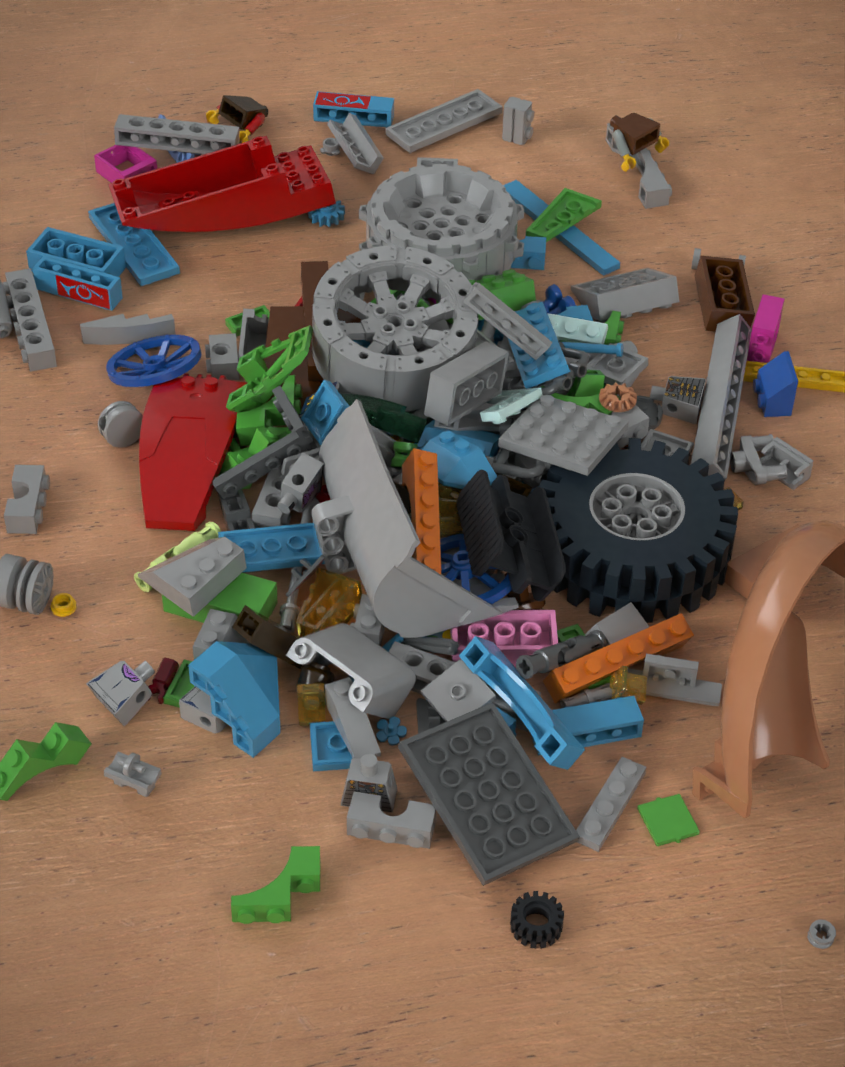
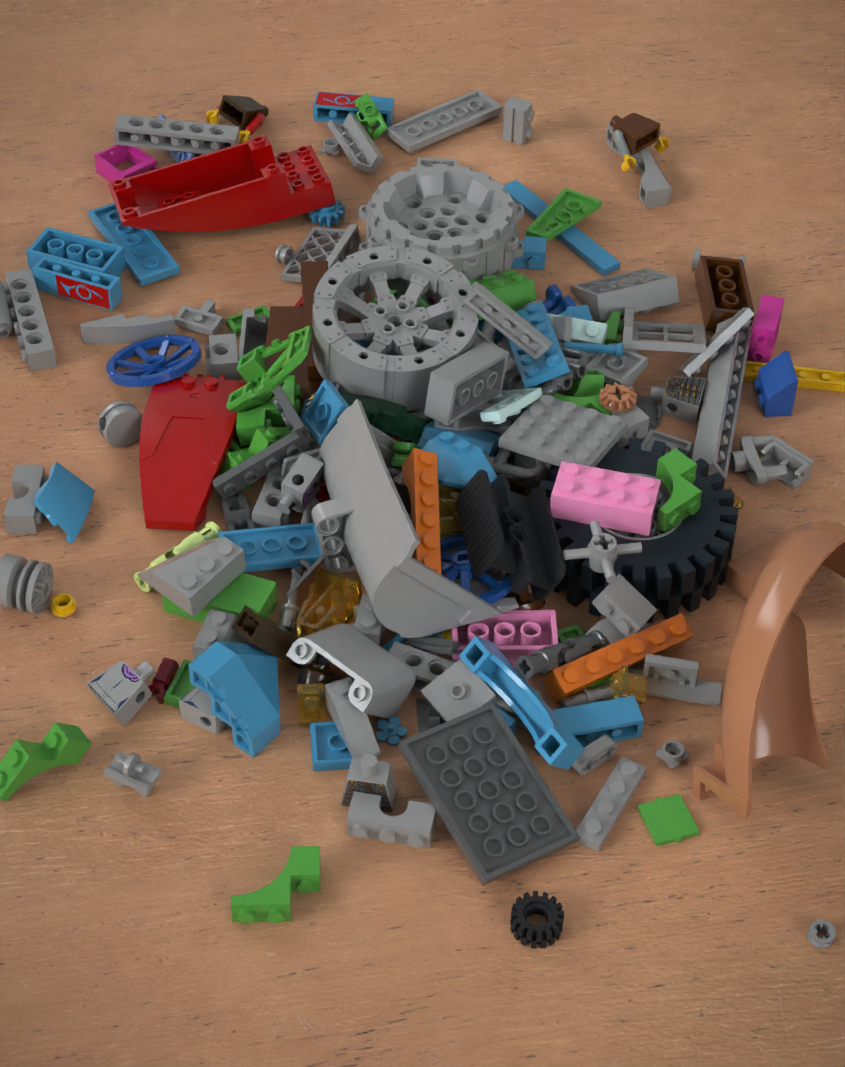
none -> dark azure slope [34,462,94,544]
none -> light grey hinge [174,299,224,336]
none -> light grey bush [275,244,294,265]
none -> light grey fence [280,224,361,282]
none -> bright green piece [355,93,387,139]
none -> bright pink brick [550,461,661,536]
none -> light grey piece [553,316,572,342]
none -> light grey bar [563,520,642,583]
none -> light grey beam [571,735,618,776]
none -> light grey brick [591,574,657,637]
none -> light grey window [623,307,706,353]
none -> bright green arch [656,448,702,532]
none -> light grey plate [656,740,689,768]
none -> light grey plate [677,308,755,377]

